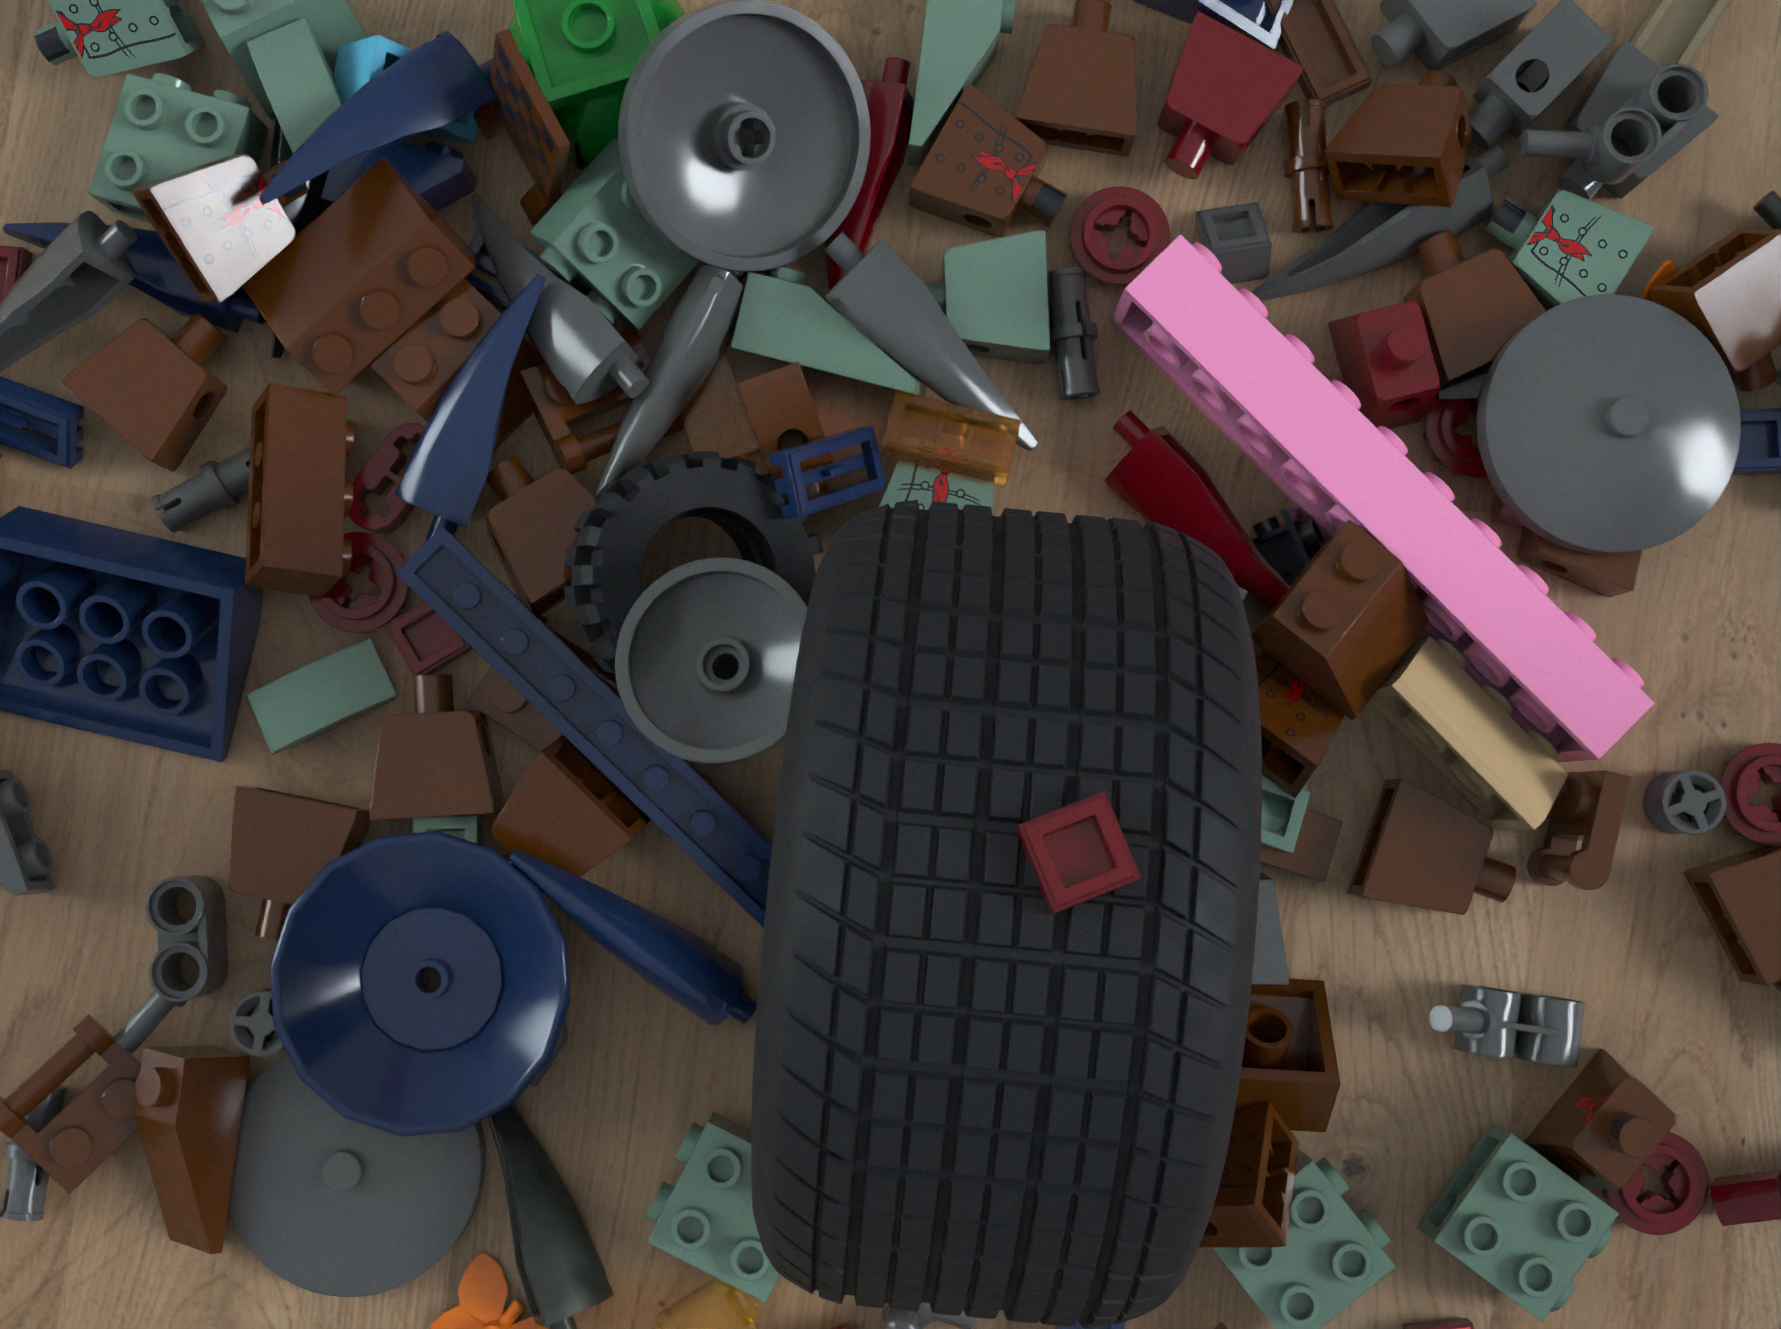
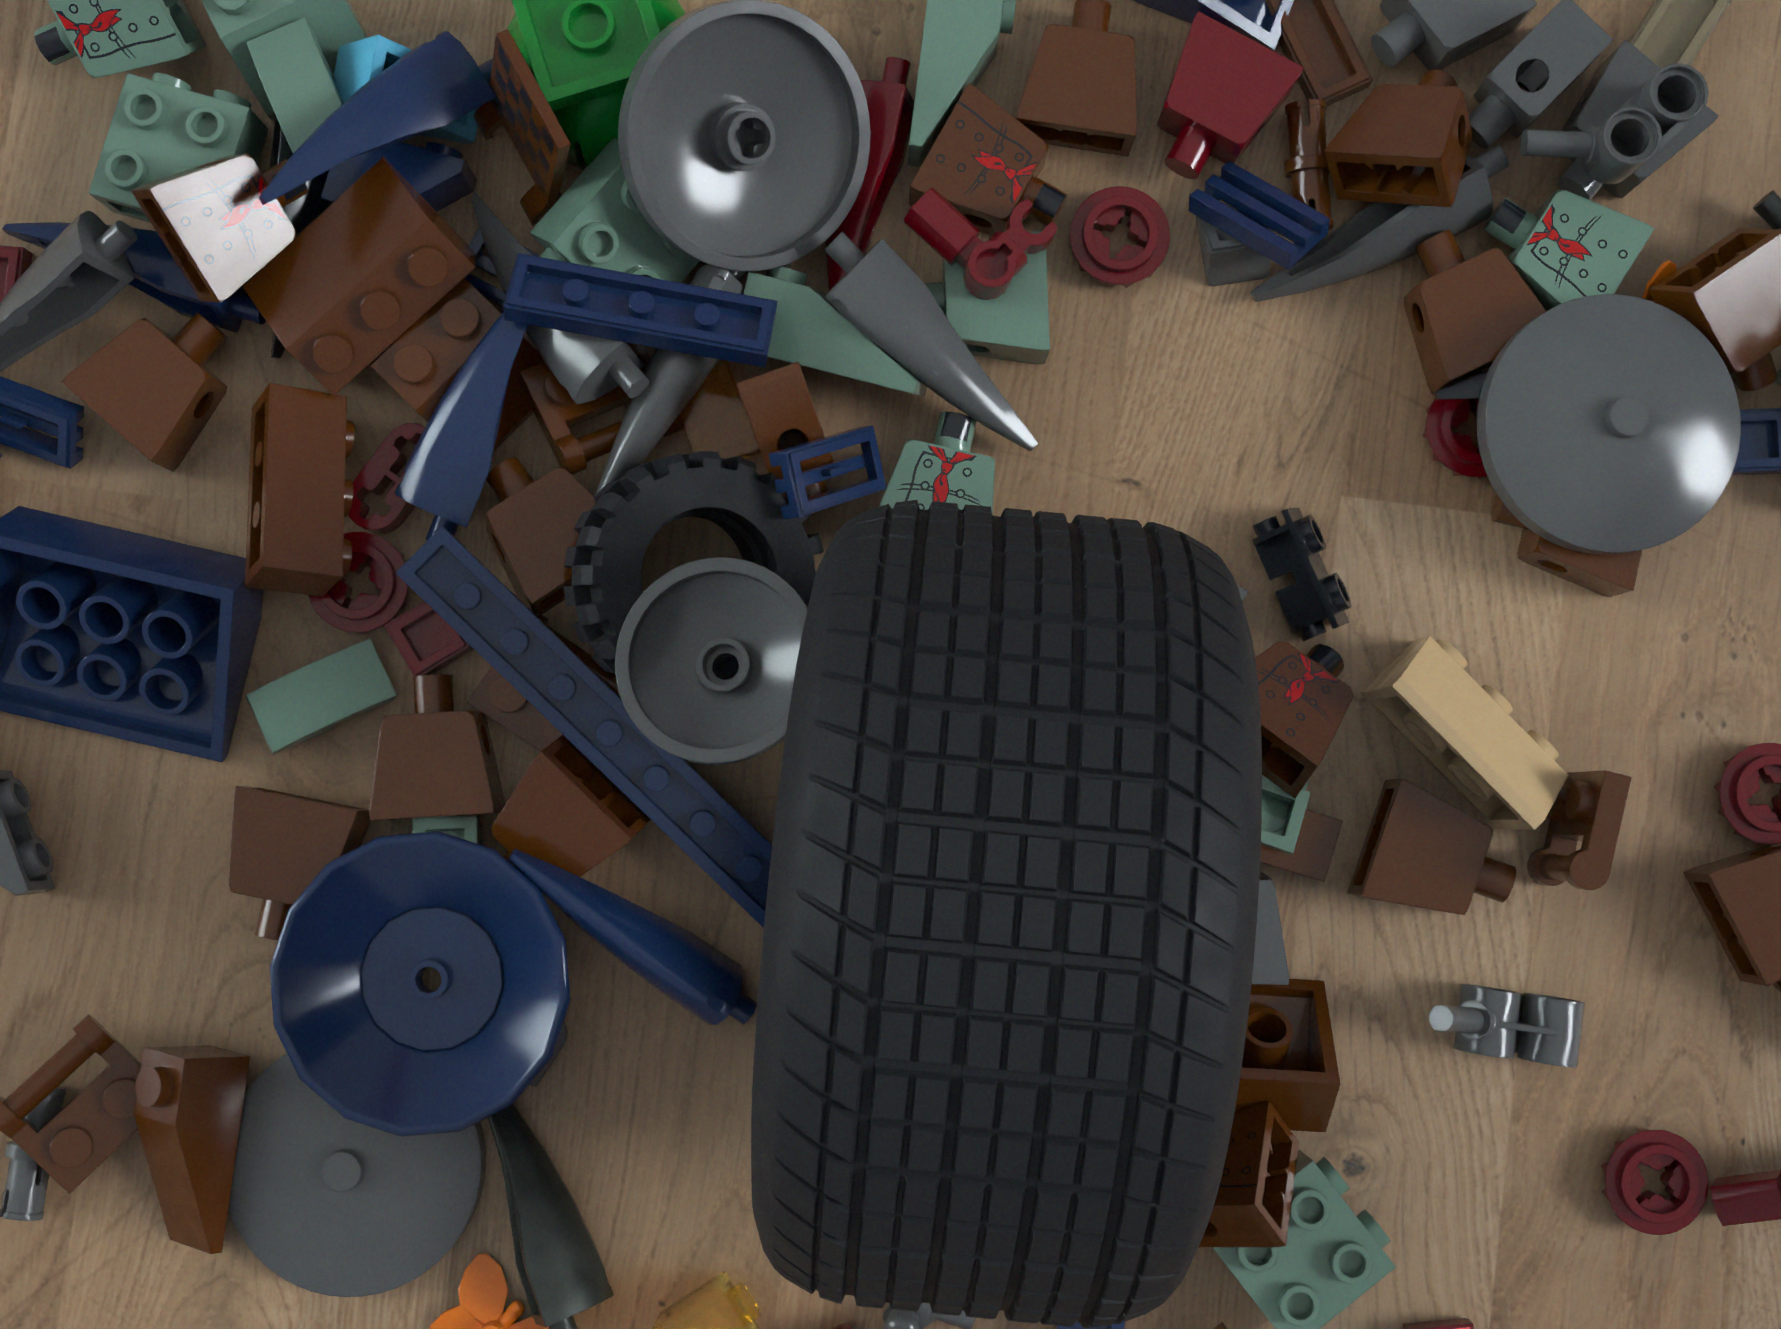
dark grey beam [114,875,229,1053] -> none
dark grey pin [152,447,250,533] -> none
dark grey wheel [229,987,285,1056] -> none
sand green brick [645,1112,780,1303] -> none
clear orange tile [880,390,1022,485] -> none
dark red tile [1016,791,1141,915] -> none
dark grey pin [1047,267,1100,400] -> none
dark red piece [1104,410,1290,607] -> none
bright pink brick [1110,234,1655,762] -> none
reddish brown slope [1251,520,1429,720] -> none
dark red torso [1328,300,1440,429] -> none
sand green brick [1417,1123,1619,1322] -> none
reddish brown torso [1524,1048,1678,1190] -> none
dark grey wheel [1643,770,1727,835] -> none
none -> dark blue tile [503,253,778,368]
none -> dark red bar [904,188,1058,300]
none -> dark blue tile [1188,161,1330,270]

